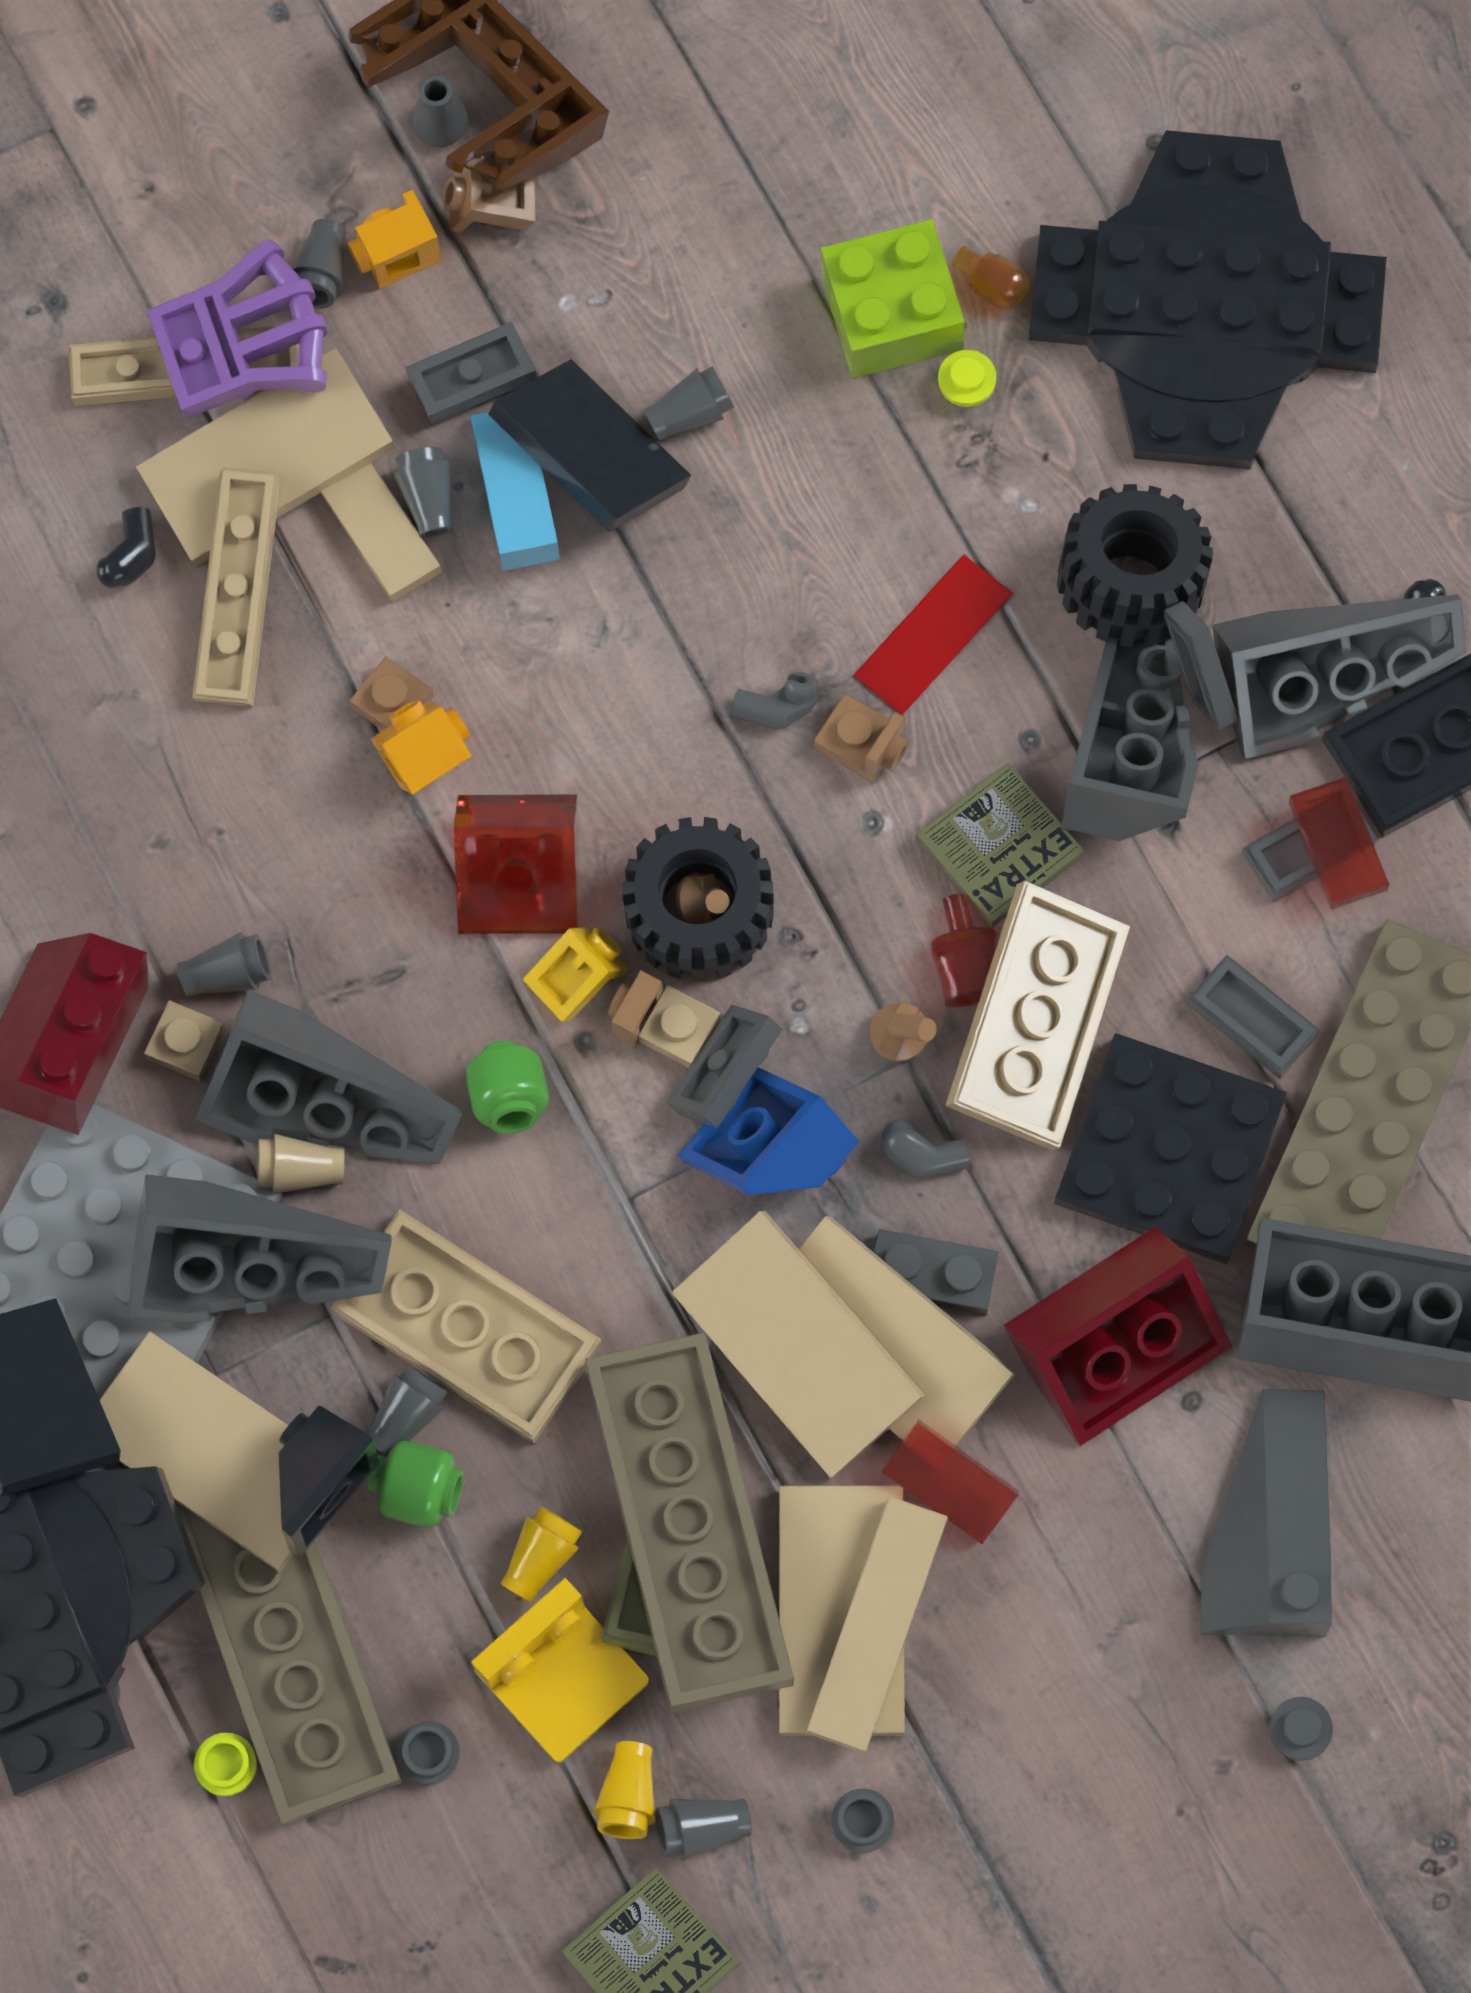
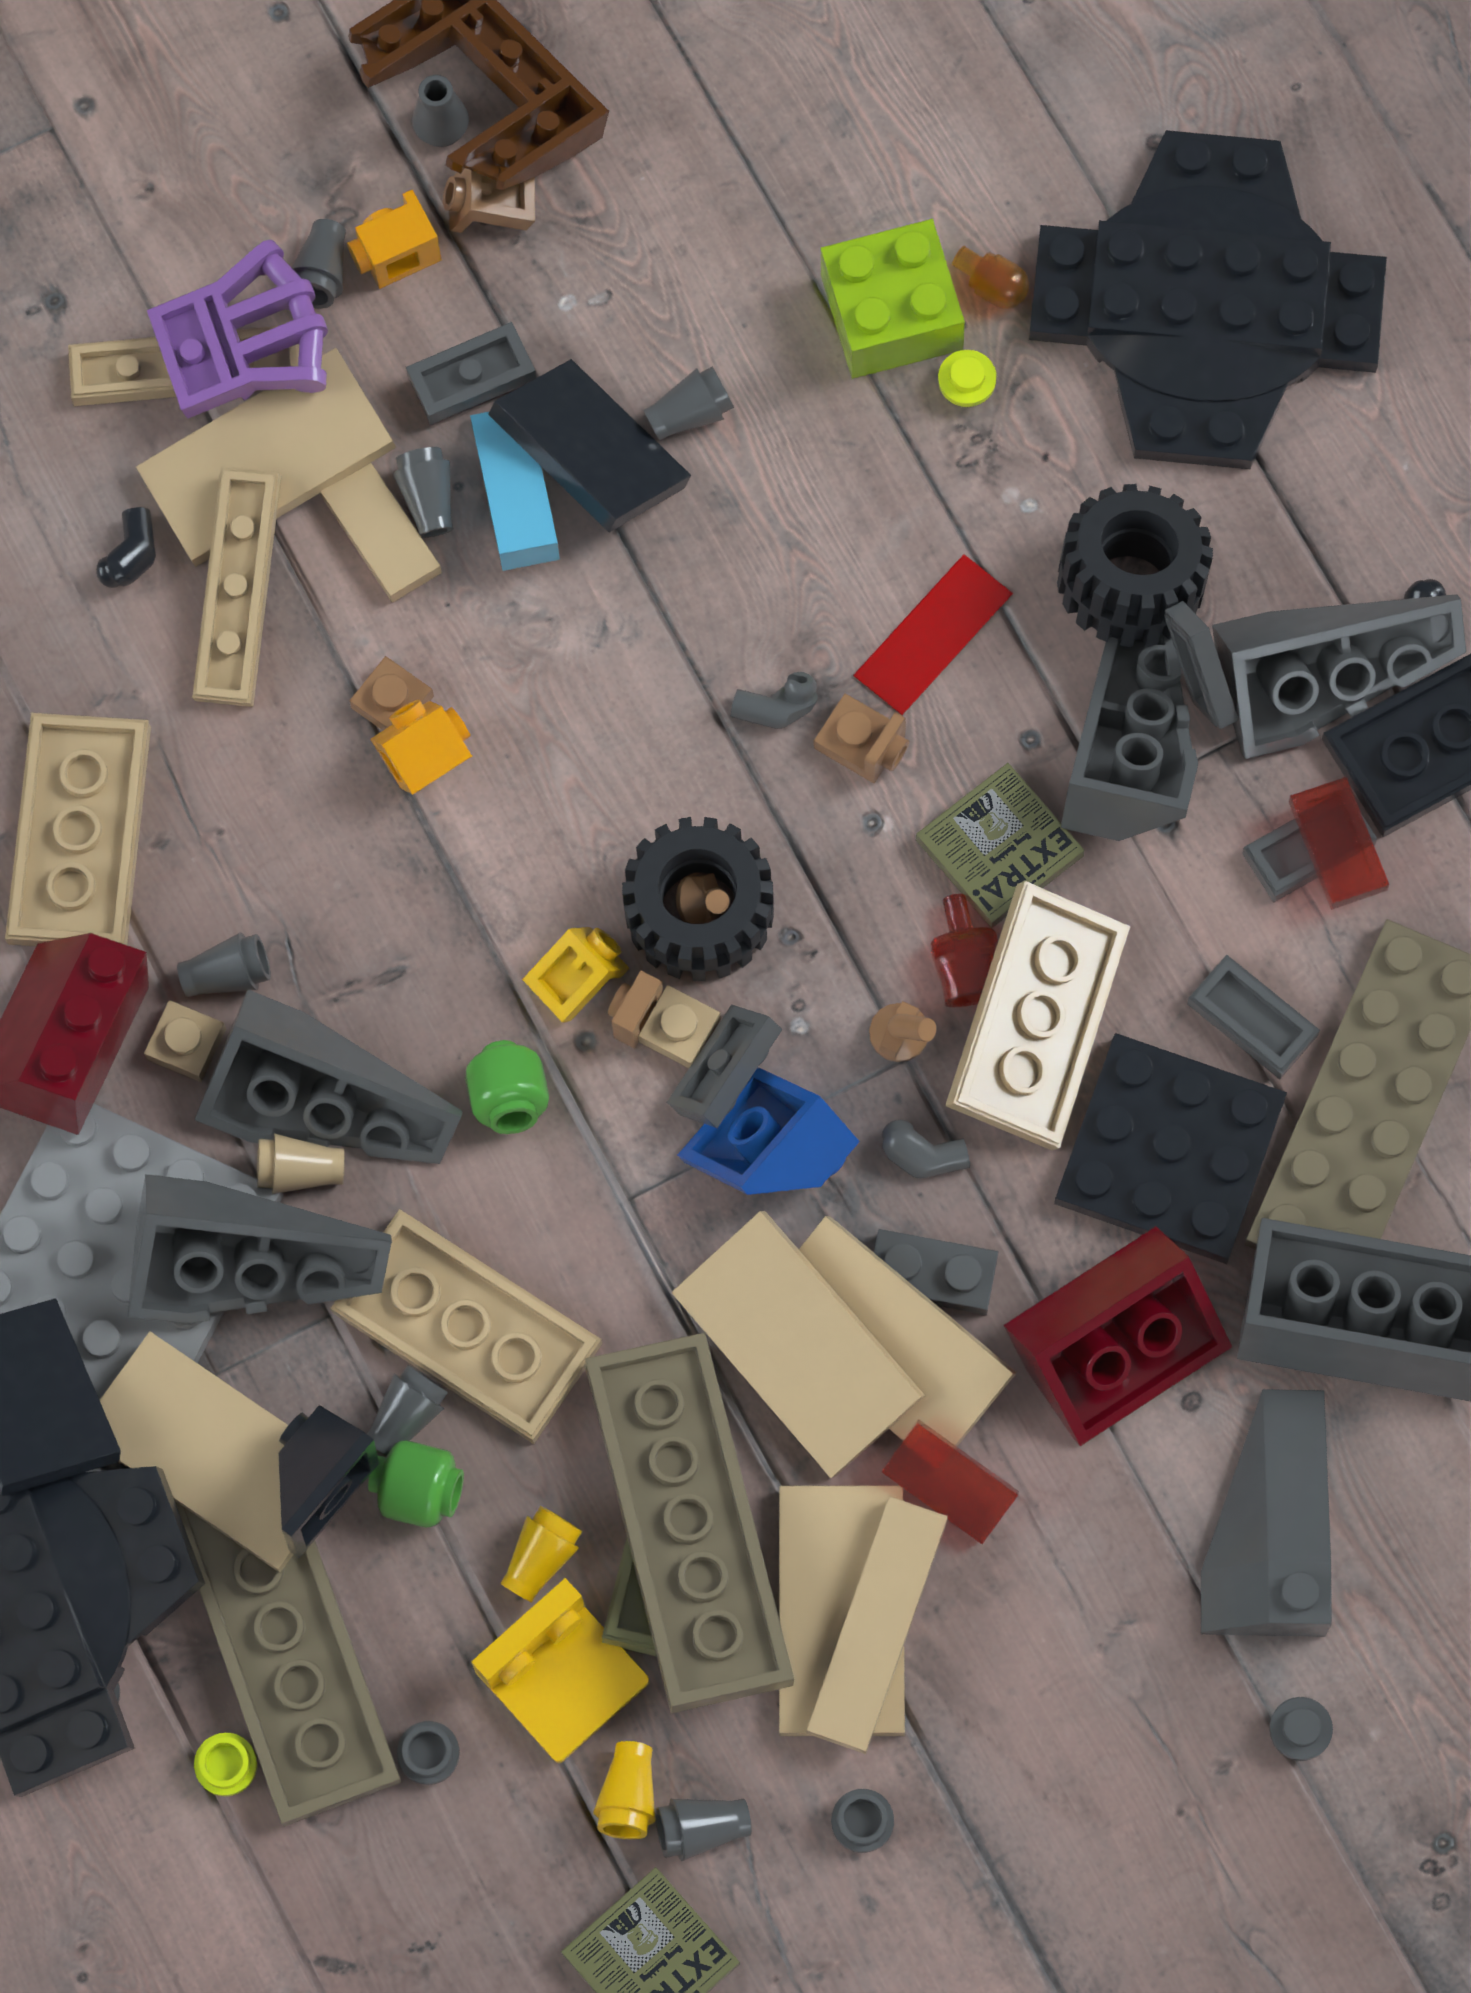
clear red slope [453,794,579,934] -> none
none -> tan tile [5,713,151,946]

